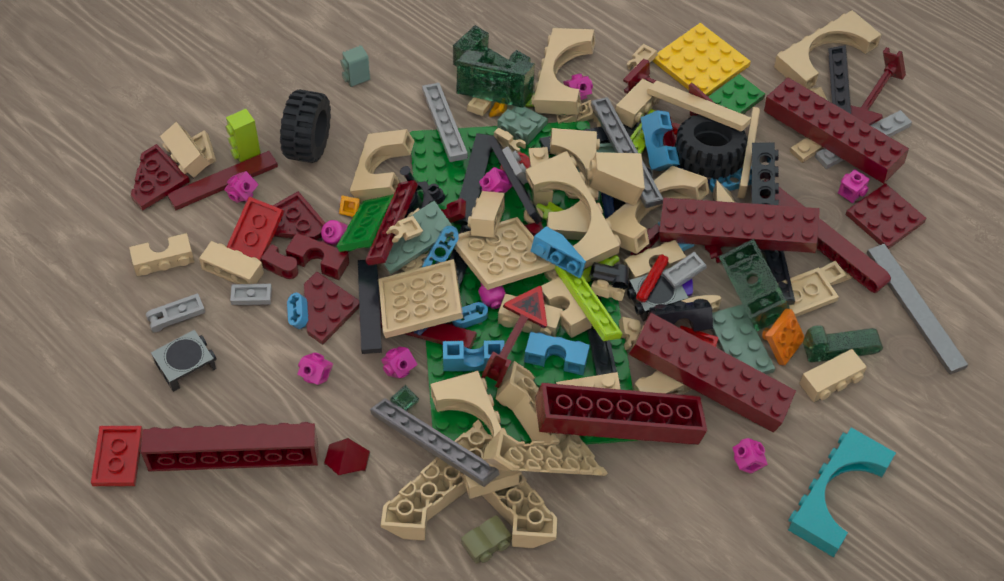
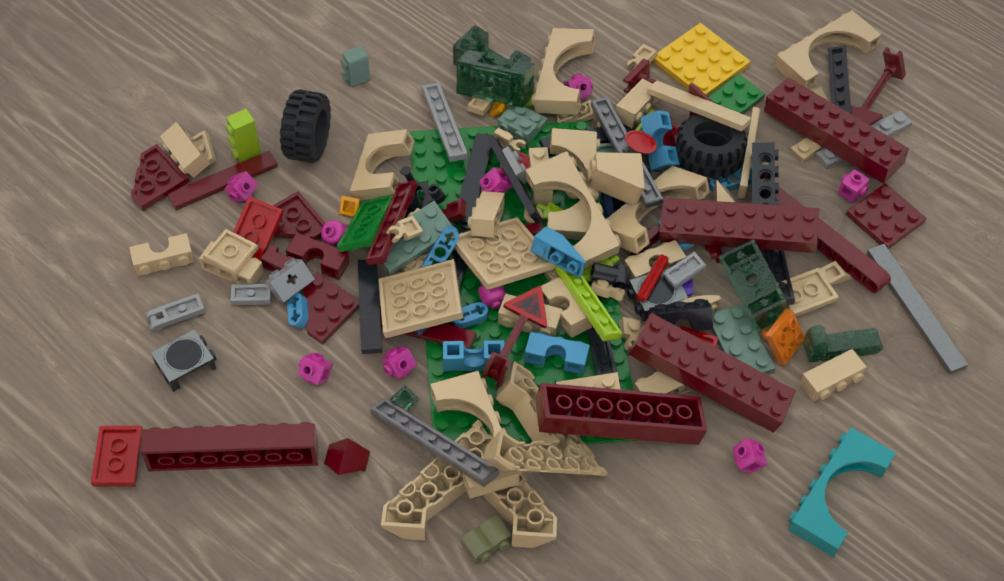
none -> tan tile [203,229,258,276]
none -> light grey brick [265,258,315,302]
none -> red piece [625,130,657,154]

